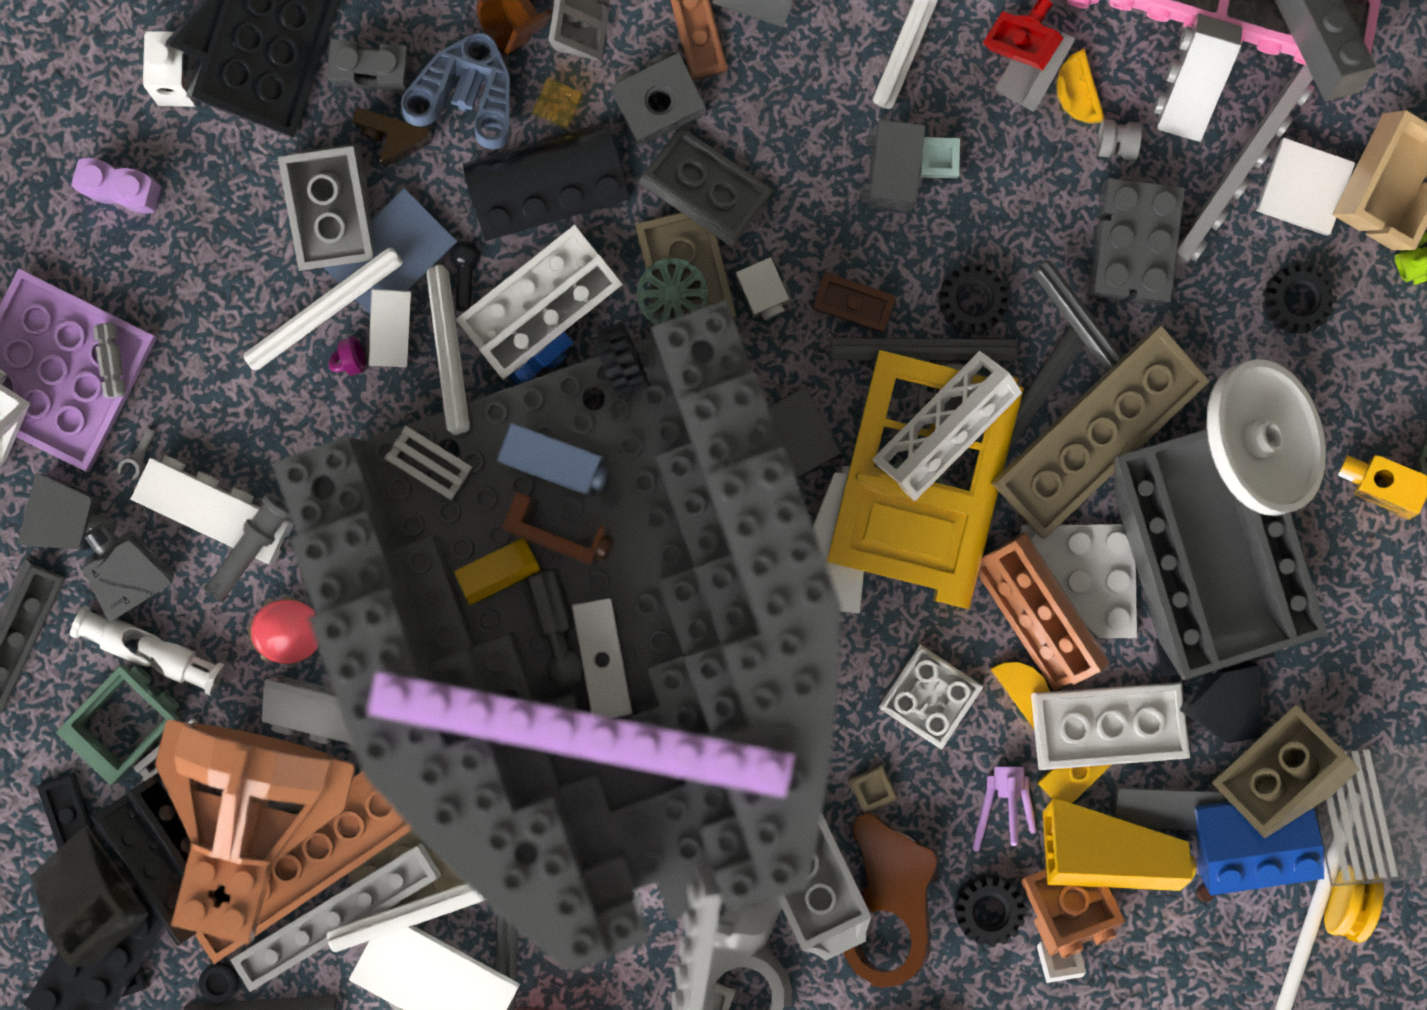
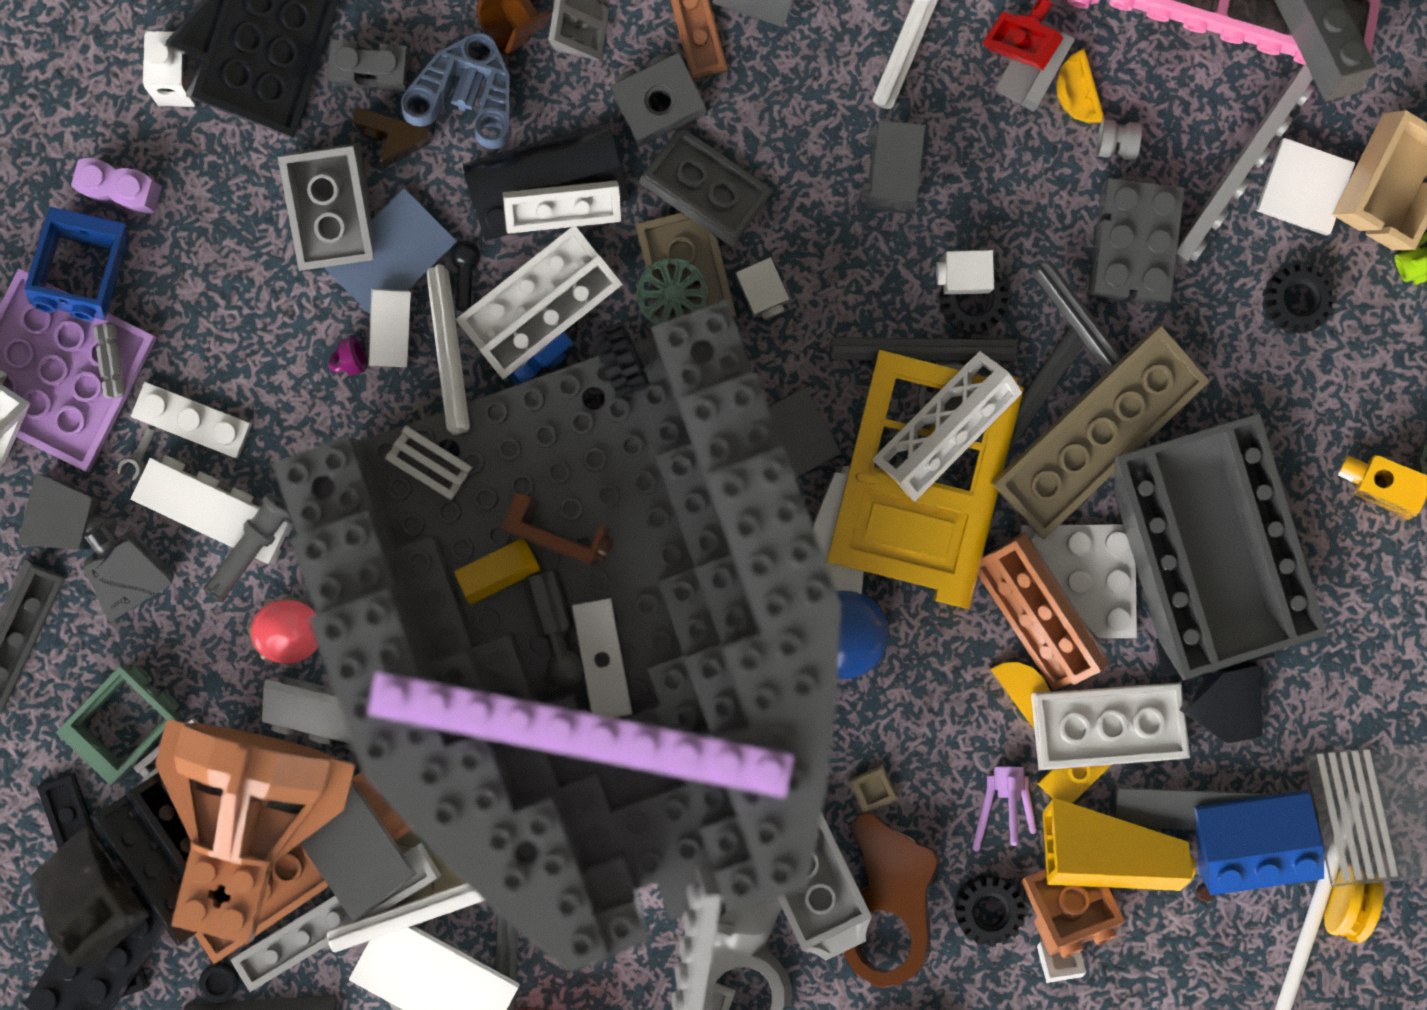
white piece [70,605,225,696] -> none
white axle [243,248,403,370] -> none
sand blue window [497,424,610,497] -> none
clear yellow plate [532,78,583,130] -> none
reddish brown plate [812,272,896,333] -> none
white tile [878,644,983,750] -> none
light aqua plate [920,137,960,178] -> none
brick [1153,13,1242,142] -> none
white dish [1207,359,1326,515] -> none
dark tan slope [1212,705,1360,838] -> none
none -> blue window [24,206,129,321]
none -> white plate [130,382,252,459]
none -> dark grey tile [300,780,417,921]
none -> white plate [503,181,621,234]
none -> blue piece [836,591,889,680]
none -> white brick [936,250,994,295]

